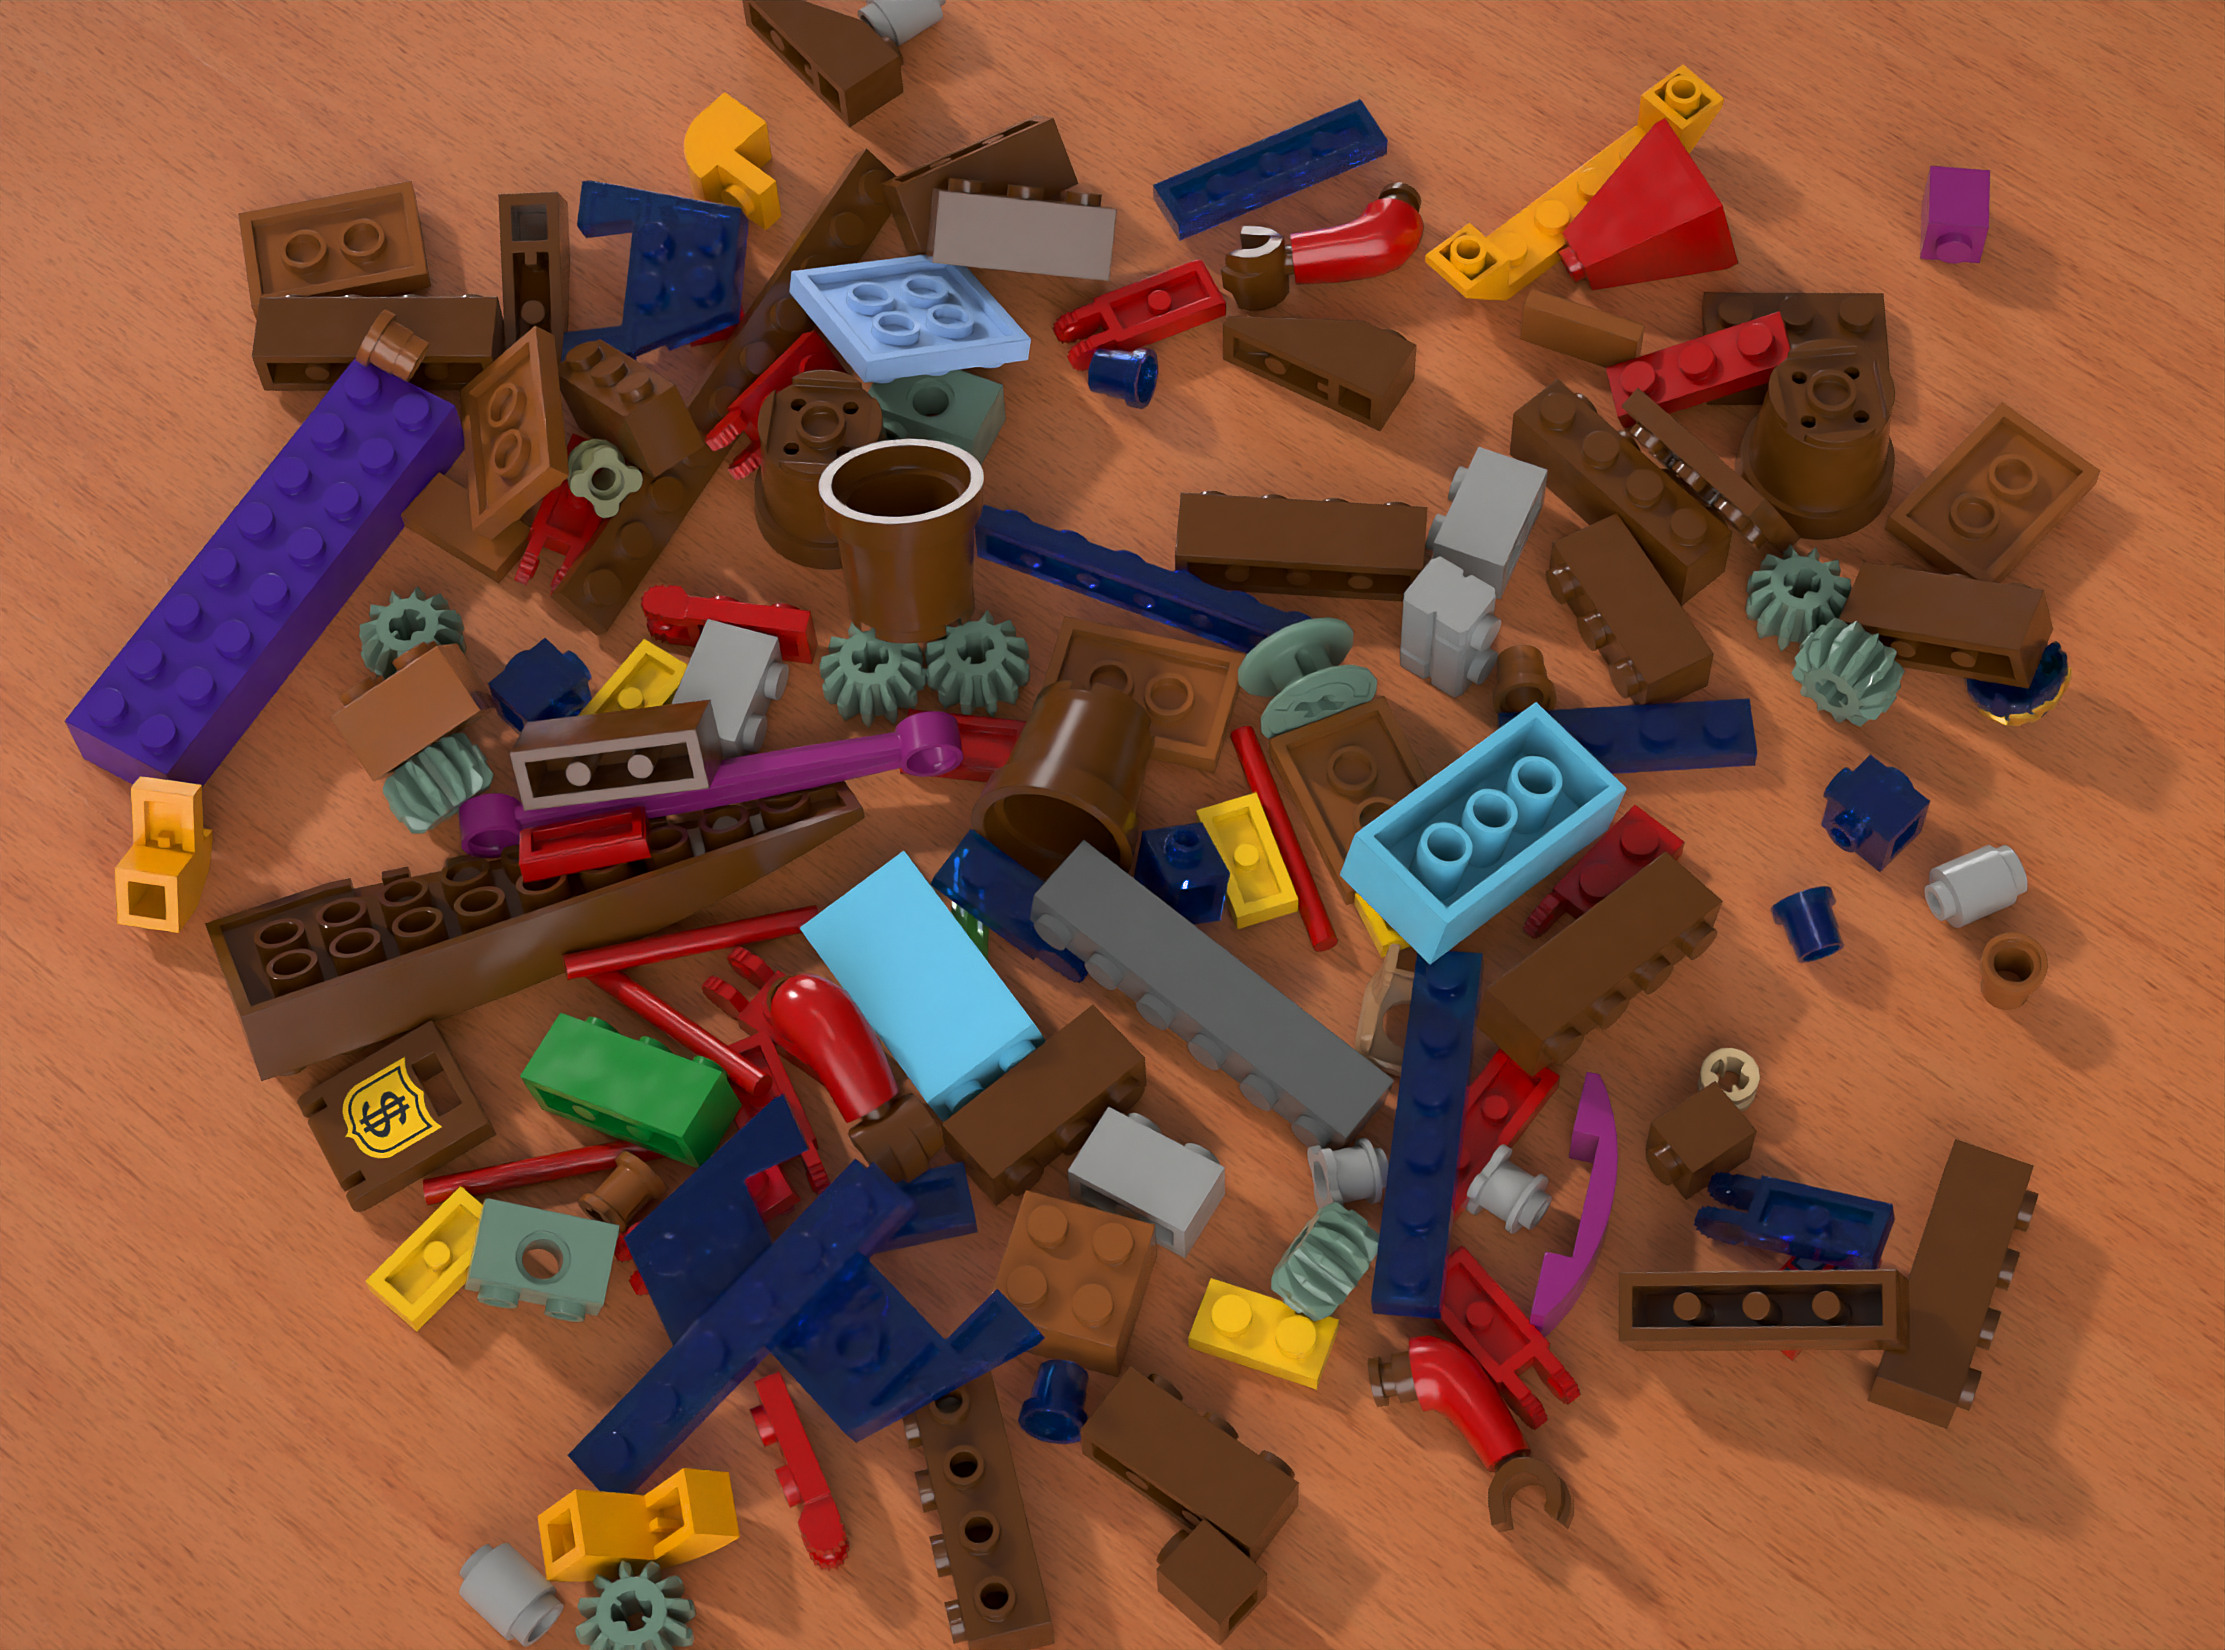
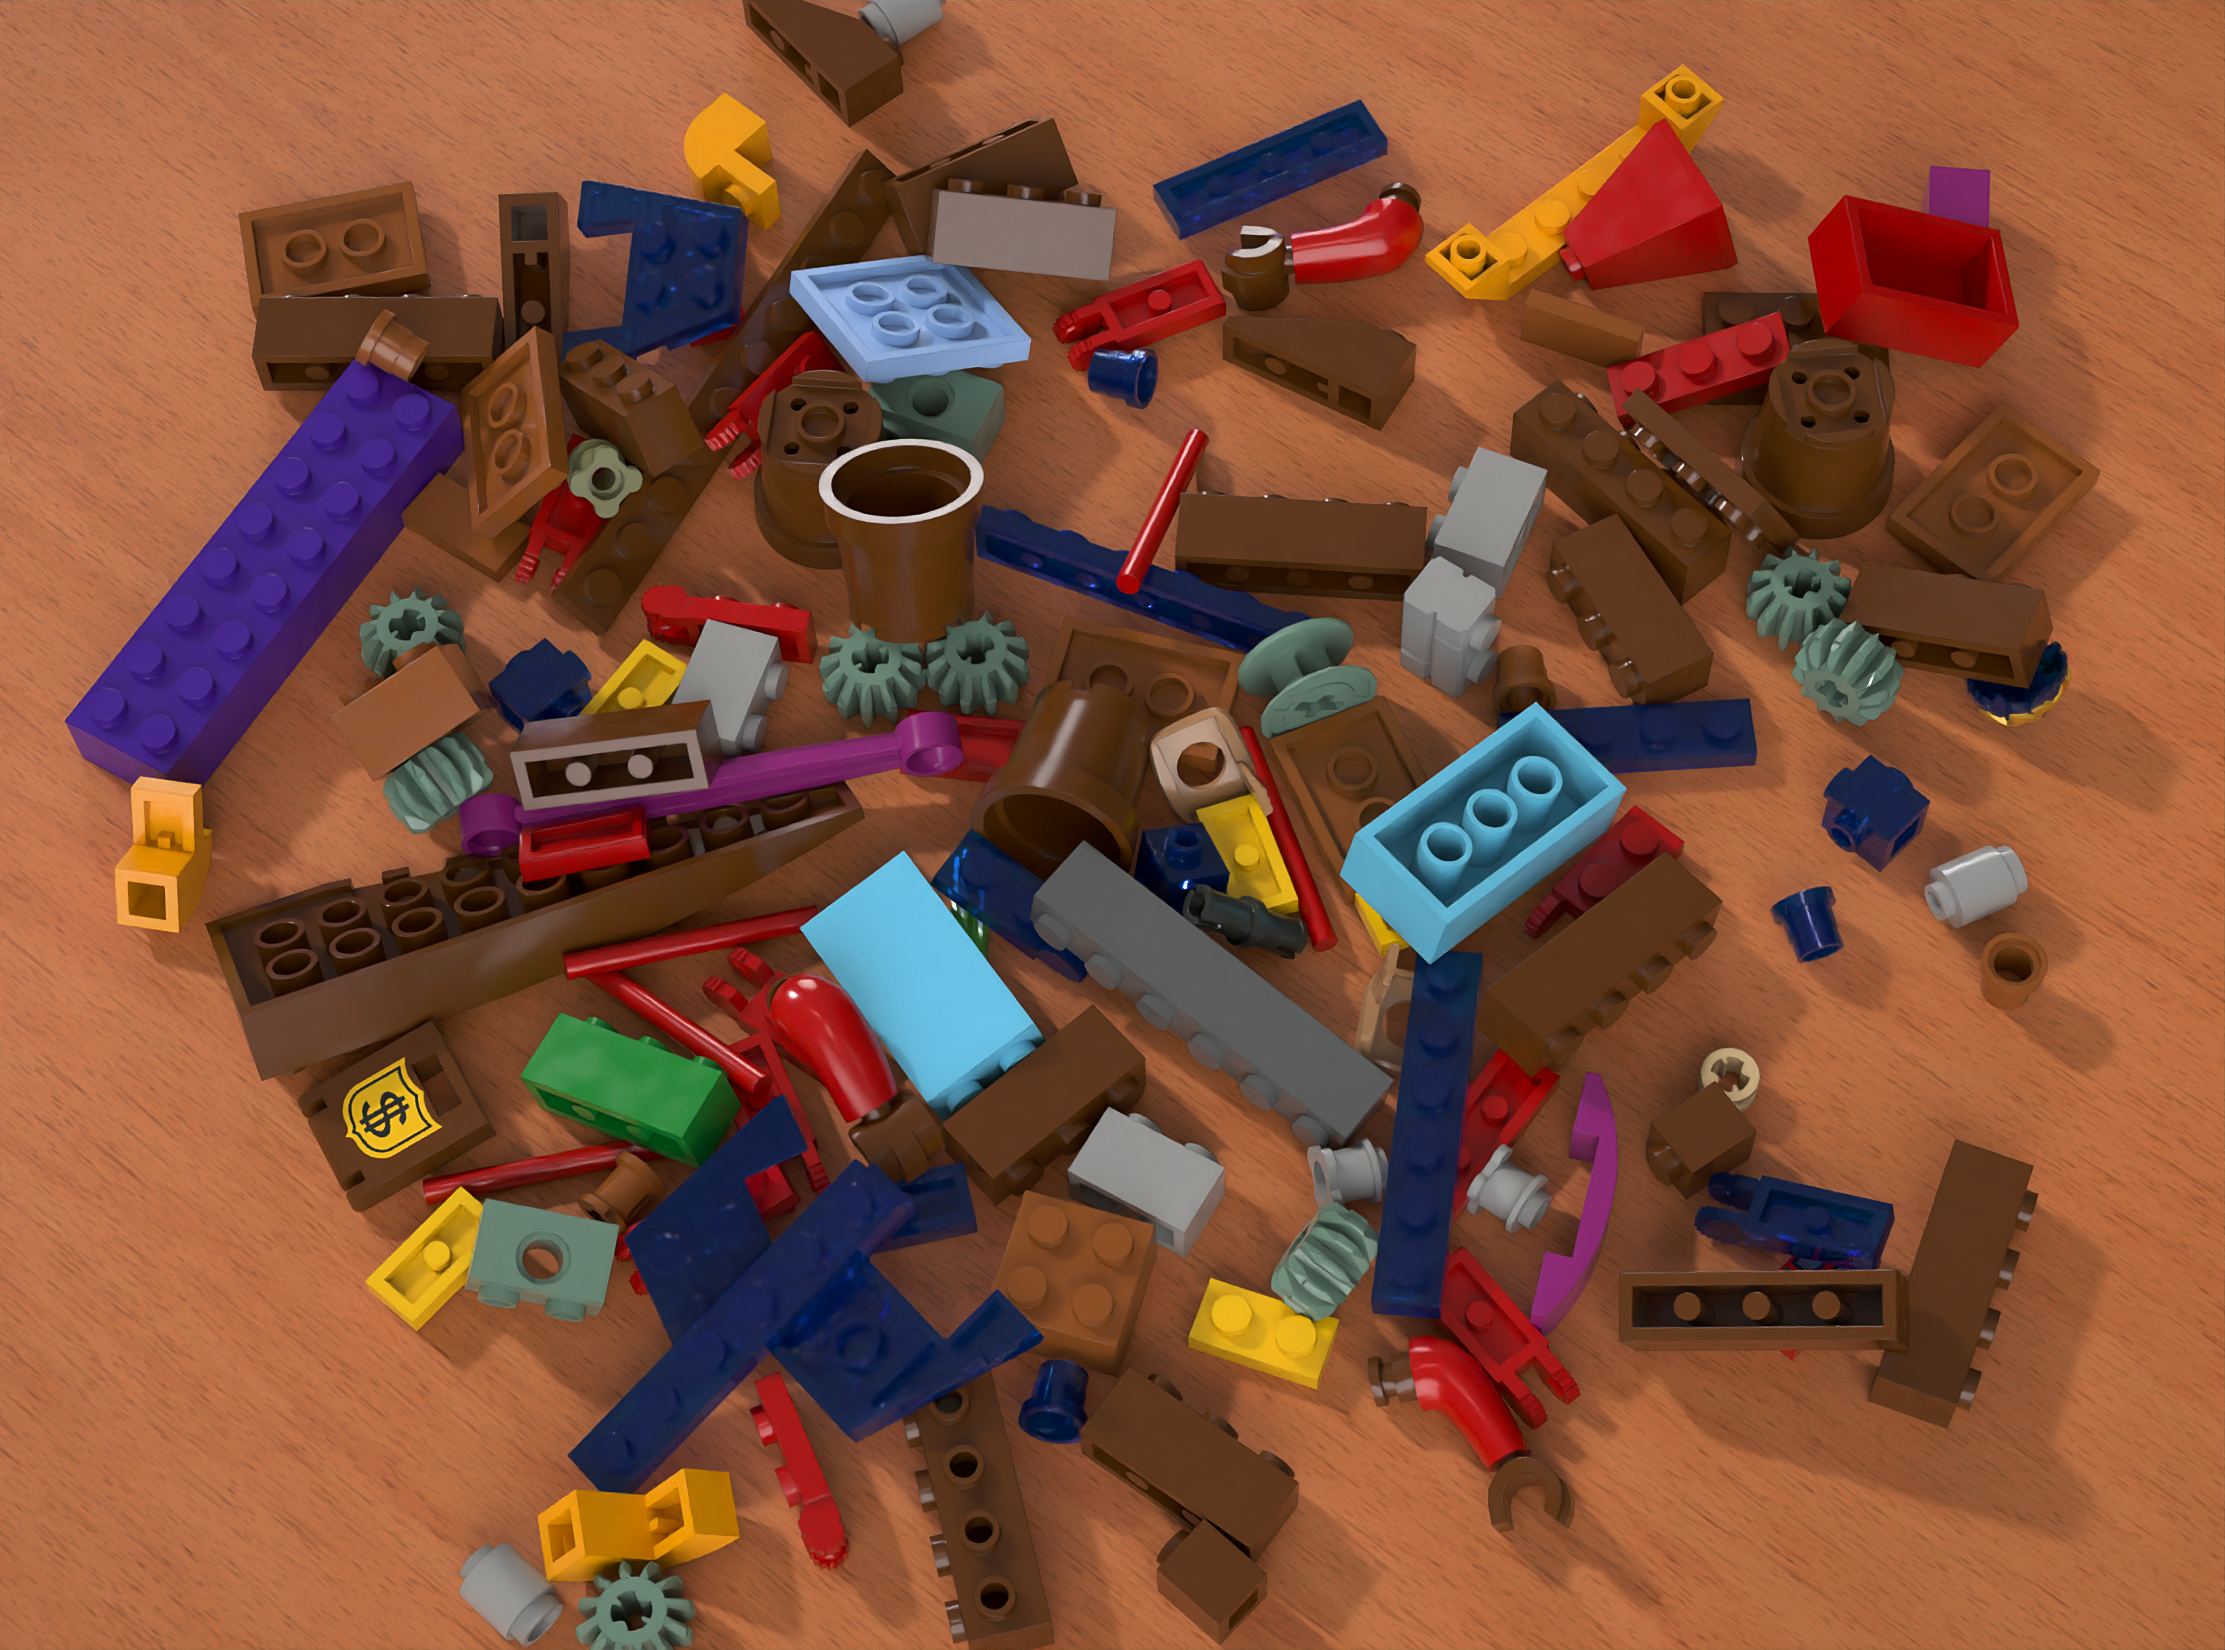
none -> red bar [1116,429,1209,594]
none -> medium nougat piece [1149,707,1273,824]
none -> pearl dark grey pin [1183,884,1308,959]
none -> red piece [1807,194,2020,368]

